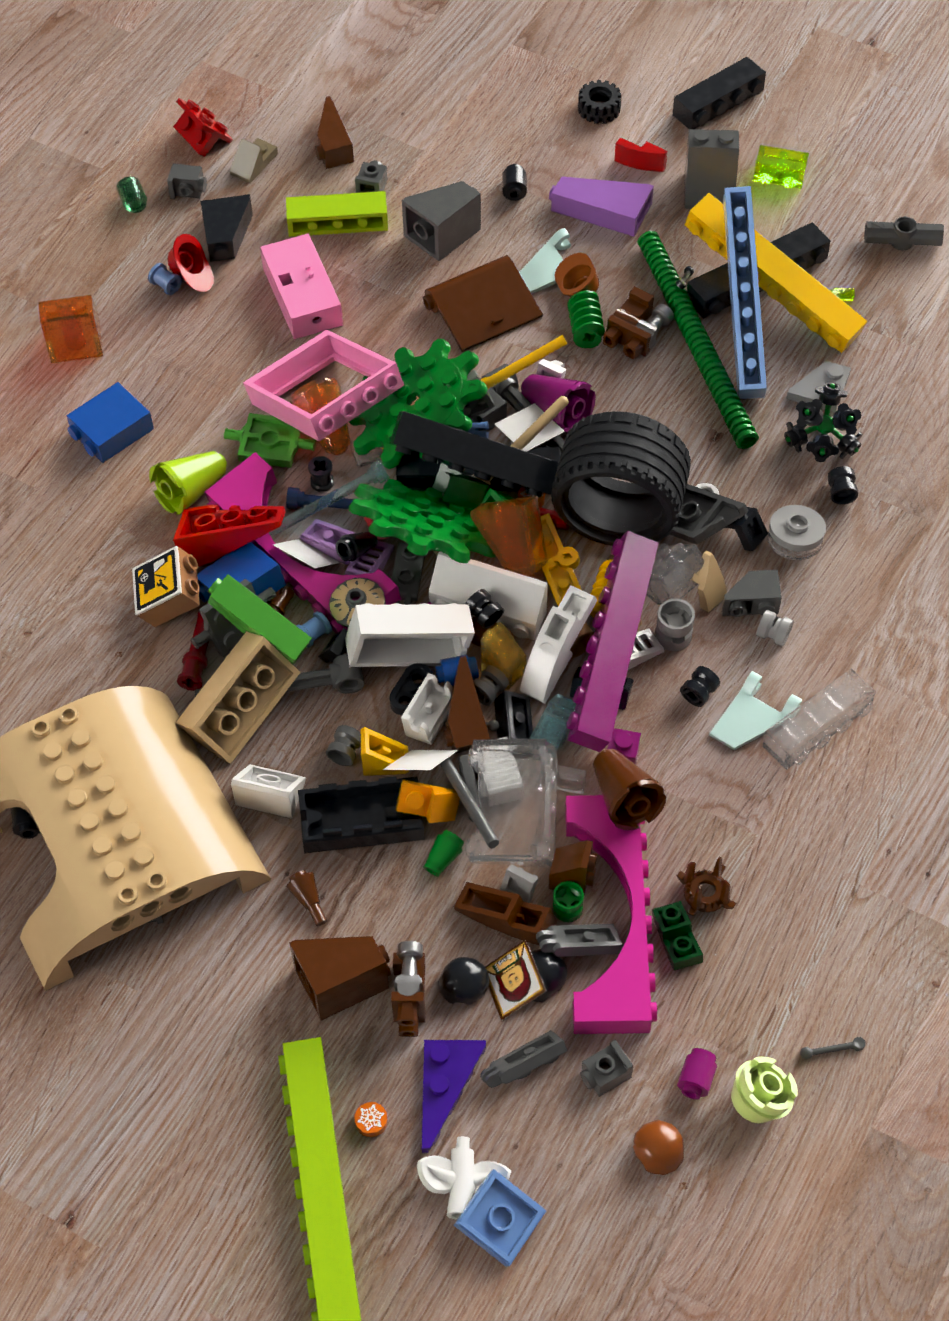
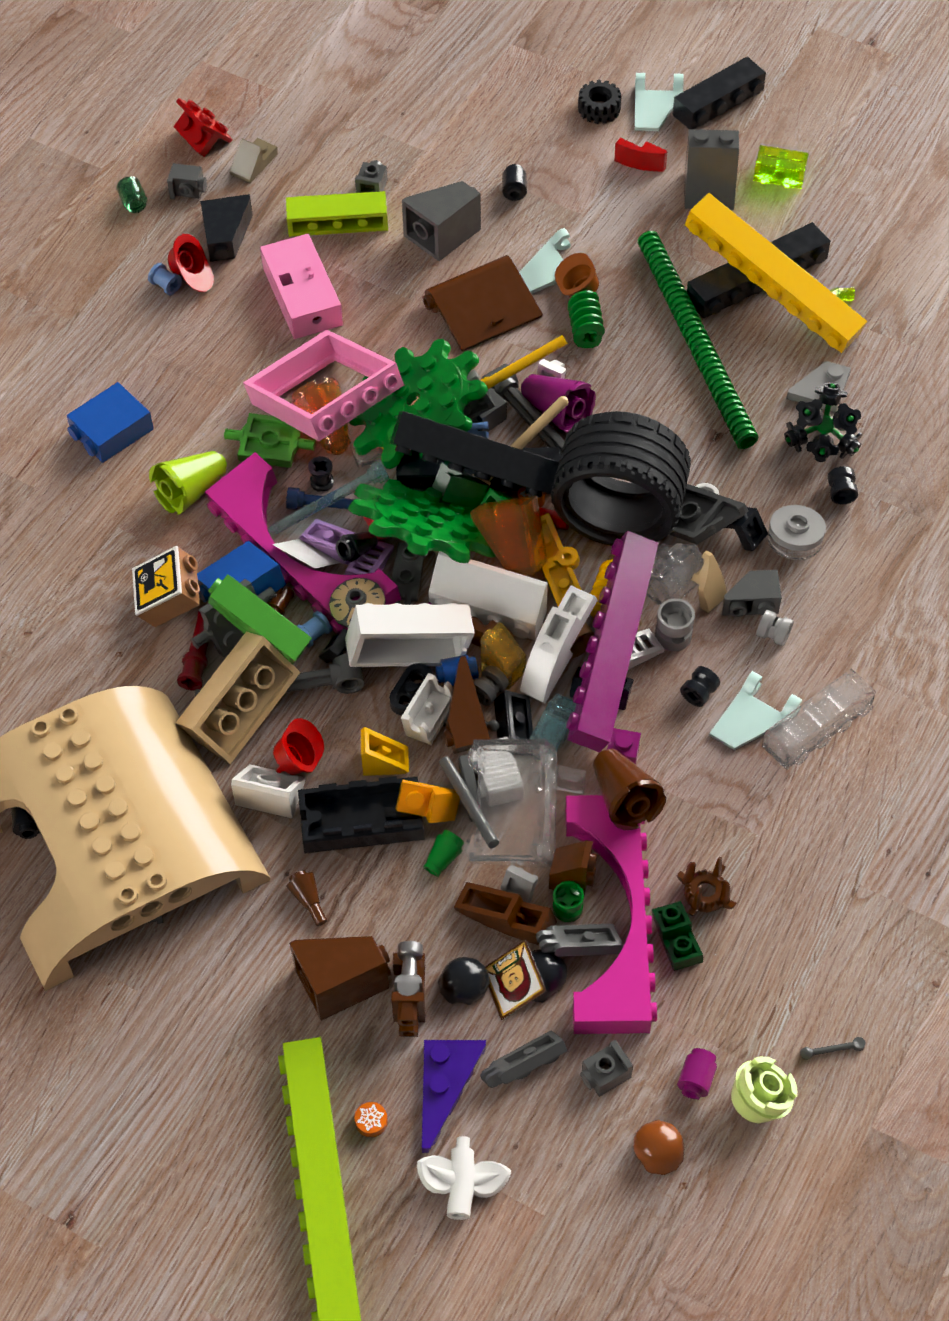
clear orange slope [38,295,103,364] -> none
red wedge [173,505,285,567] -> none
reddish brown slope [315,96,354,169] -> none
dark grey wheel [326,725,361,766] -> none
white sticker [383,750,458,770] -> none
medium blue tile [454,1169,546,1267] -> none
black wheel [465,589,504,629] -> none
white sticker [495,403,565,452] -> none
medium lavender slope [549,177,654,237] -> none
reddish brown hips [603,286,674,359] -> none
black hinge [676,266,694,290] -> none
light blue brick [723,186,767,399] -> none
dark grey piece [864,216,944,251] -> none
none -> red piece [273,718,324,775]
none -> light aqua flag [634,73,684,131]

